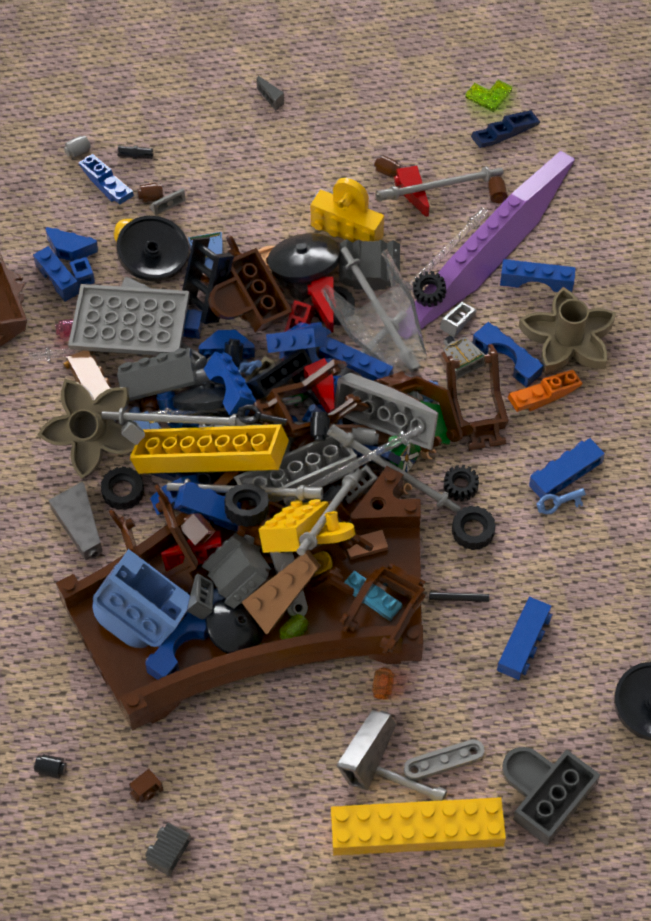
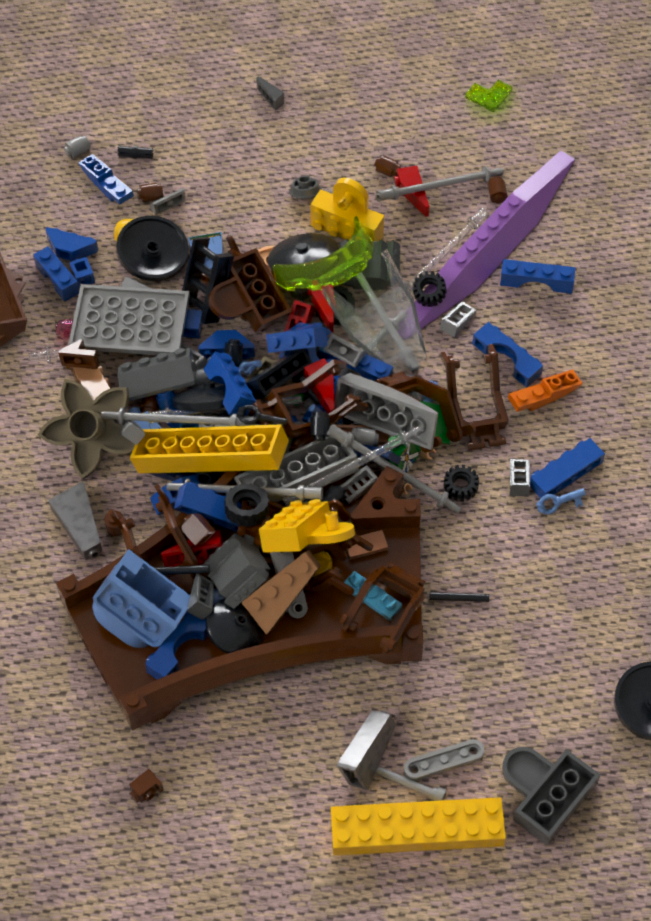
black brick [34,754,67,779] -> none
black tyre [101,466,144,510] -> none
dark grey brick [145,822,191,876] -> none
clear neon green brick [279,614,309,640] -> none
light grey bar [297,468,363,556] -> none
clear orange brick [372,667,395,700] -> none
light grey torso [443,335,485,380] -> none
black tyre [452,506,496,550] -> none
dark blue slope [471,110,540,148] -> none
blue brick [497,596,553,680] -> none
dark tan plant [519,287,616,373] -> none
none -> reddish brown slope [58,339,99,369]
none -> reddish brown brick [104,510,123,536]
none -> black bar [153,565,210,575]
none -> clear neon green windscreen [273,216,373,291]
none -> dark grey piece [289,176,322,200]
none -> light grey slope [324,334,366,368]
none -> dark grey slope [510,459,530,497]

